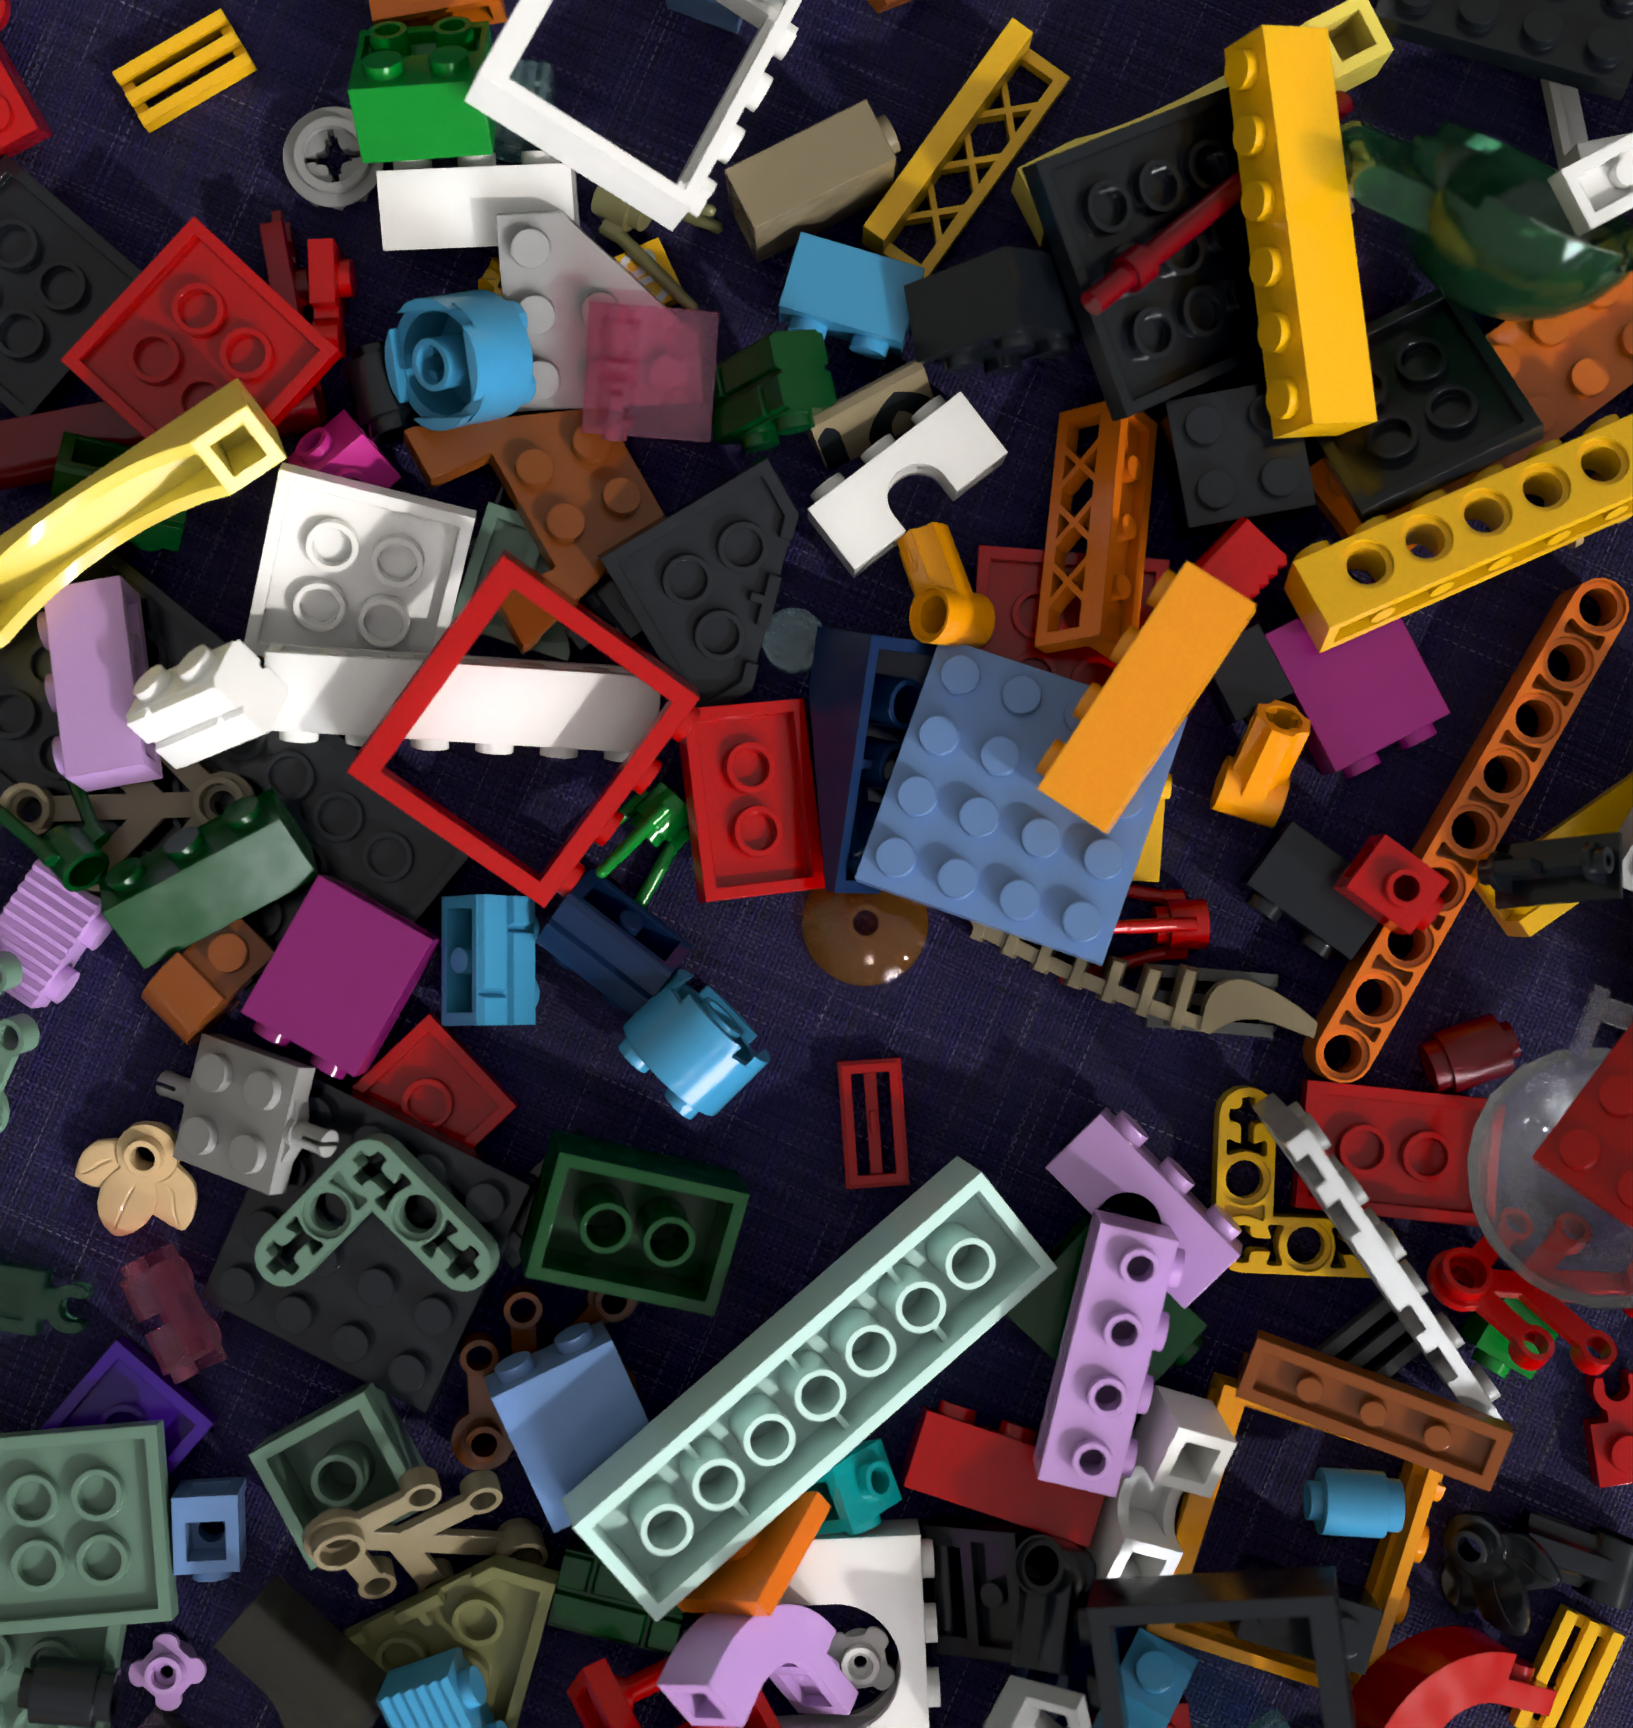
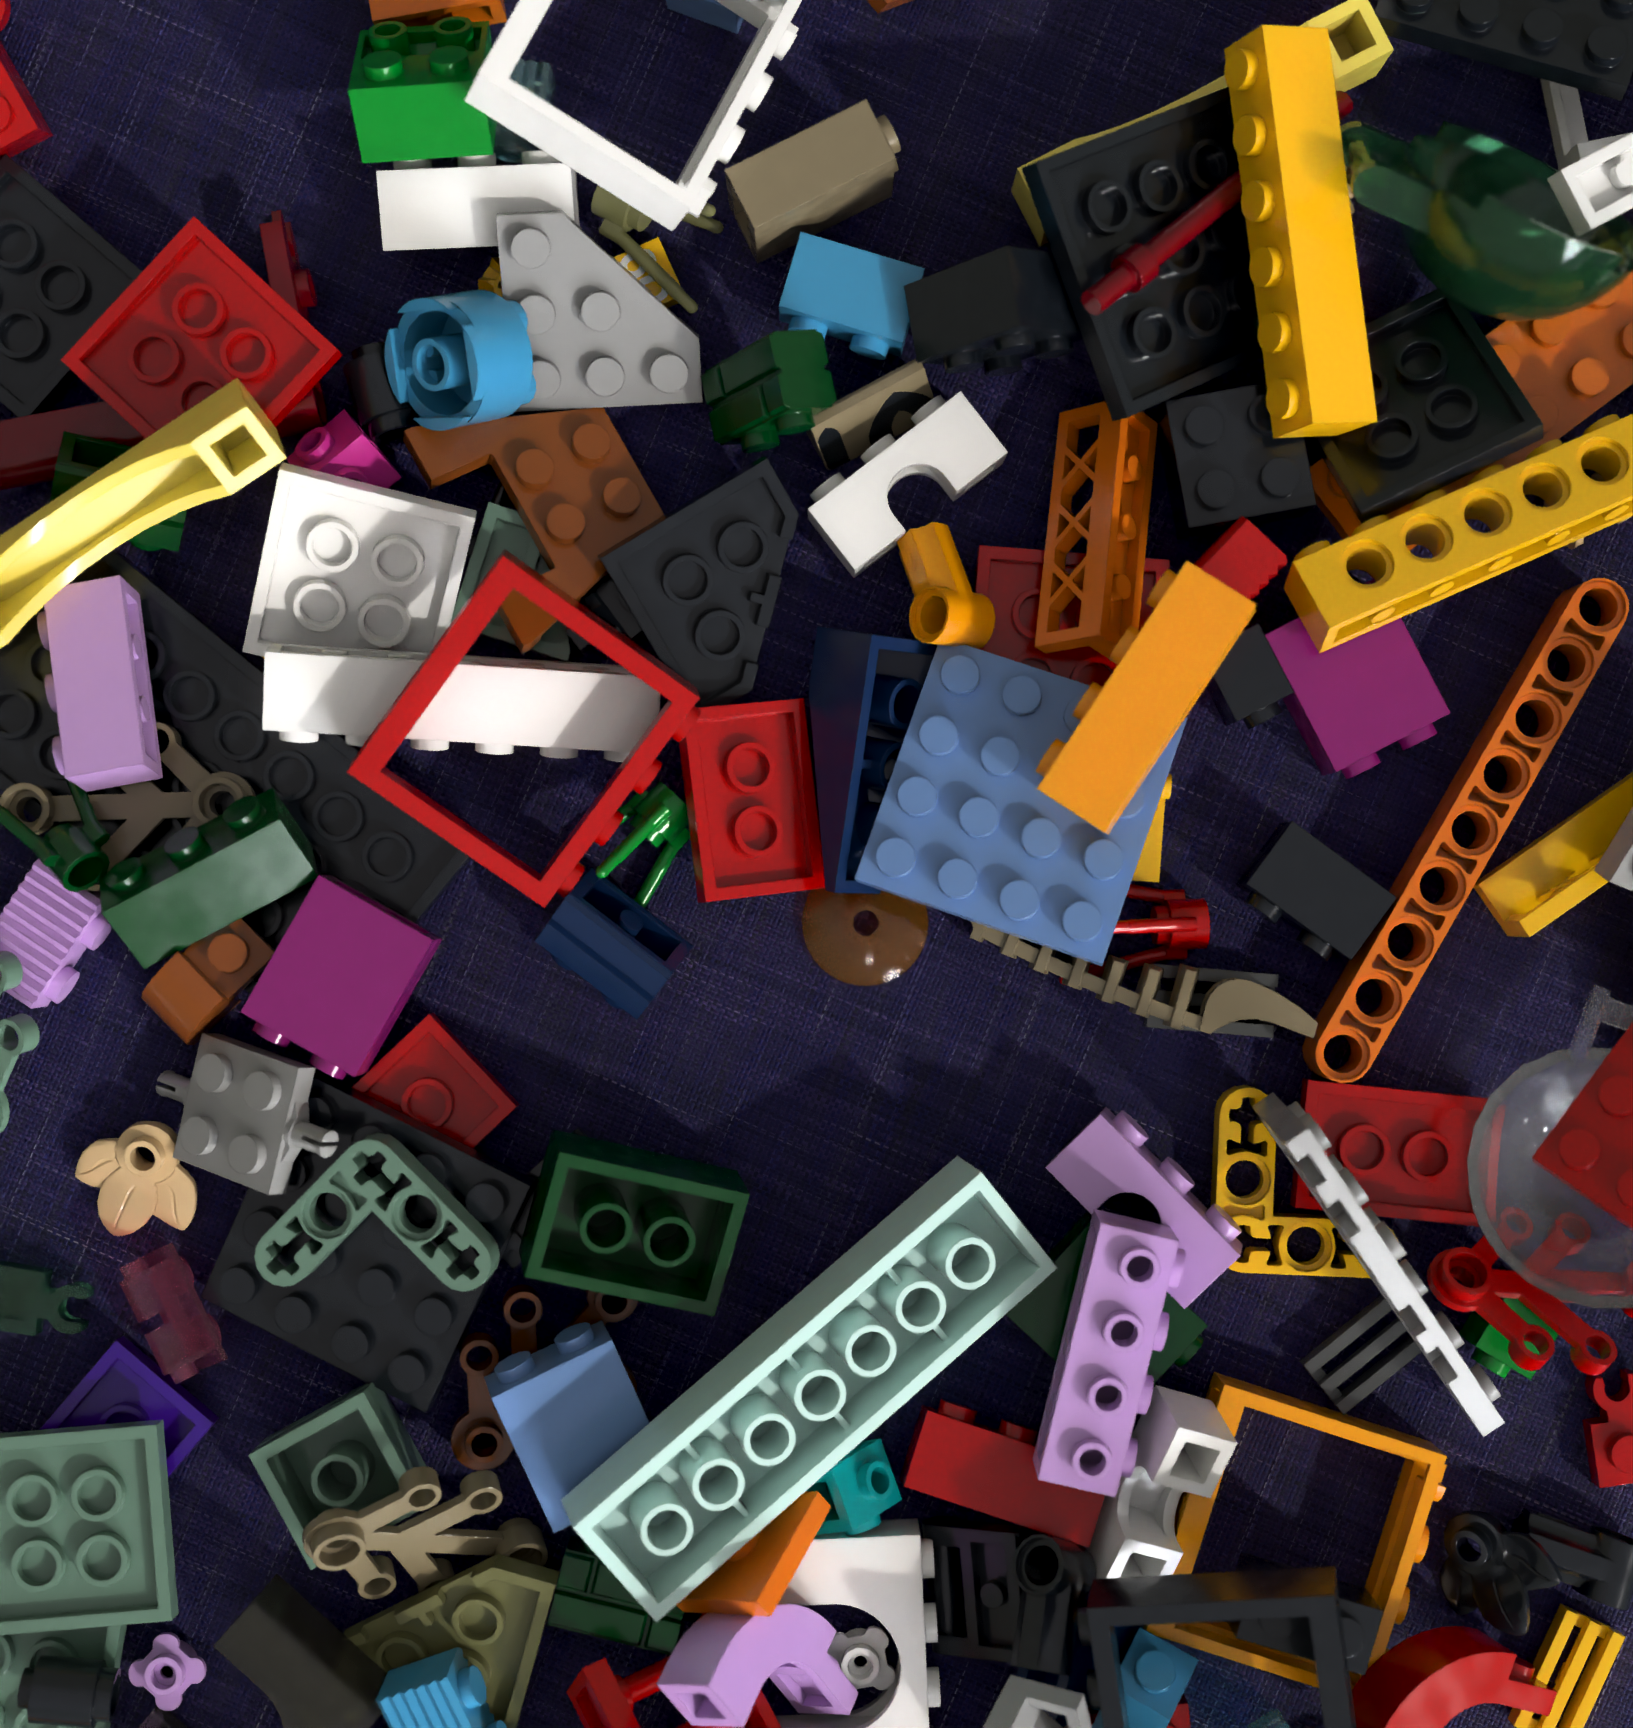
yellow tile [112,8,258,133] -> none
white brick [125,639,289,769] -> none
medium blue brick [171,1476,247,1582] -> none
light grey gear [283,106,384,211] -> none
red plate [307,238,357,359] -> none
dark azure brick [441,894,540,1026] -> none
clear pink hinge [582,301,719,442] -> none
dark azure brick [618,969,770,1120] -> none
clear light blue tile [762,608,823,673] -> none
red tile [837,1056,910,1189] -> none
yellow fence [862,17,1070,278] -> none
light orange piece [1210,699,1311,829] -> none
dark orange fence [1236,1329,1514,1492] -> none
dark azure brick [1303,1467,1405,1538] -> none
red brick [1332,834,1450,935] -> none
dark red brick [1418,1013,1521,1093] -> none
black hinge [1477,832,1623,909] -> none

